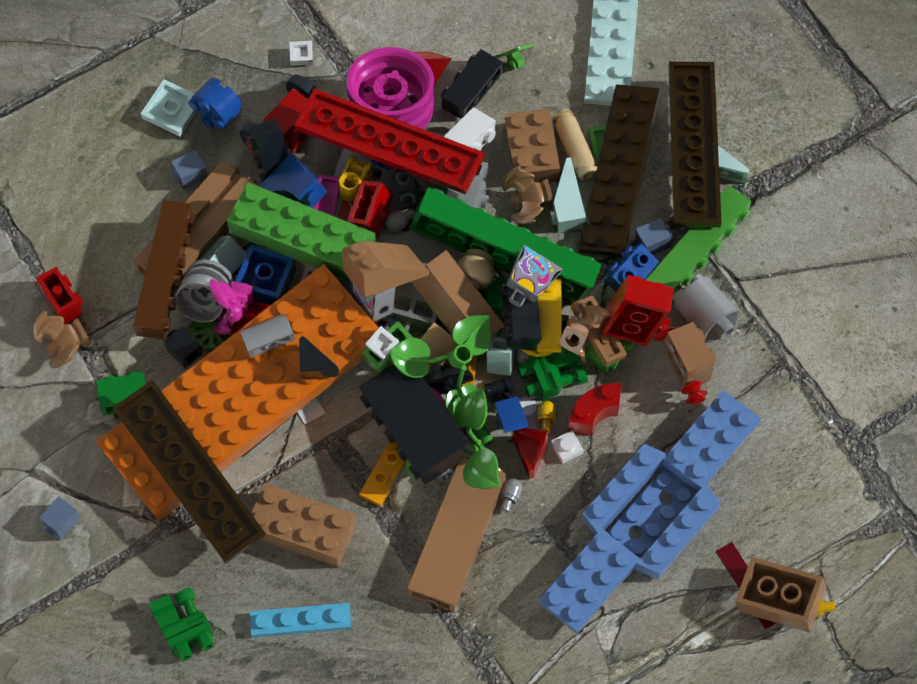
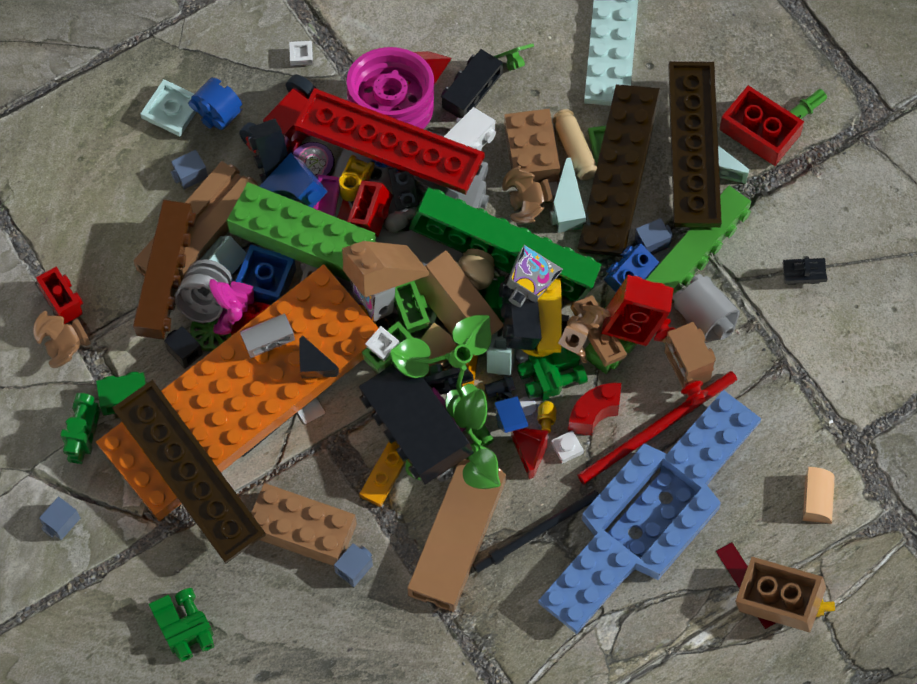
medium azure plate [250,603,351,638] -> none
light grey cylinder [500,479,522,512] -> none
none -> green hips [60,393,101,464]
none -> tile [292,142,335,176]
none -> sand blue brick [334,543,373,587]
none -> bright green brick [394,281,430,333]
none -> black bar [473,490,599,573]
none -> red piece [577,371,737,484]
none -> red brick [719,85,804,166]
none -> black hips [782,256,828,285]
none -> bright green axle [789,89,827,119]
none -> light nougat brick [803,467,835,524]

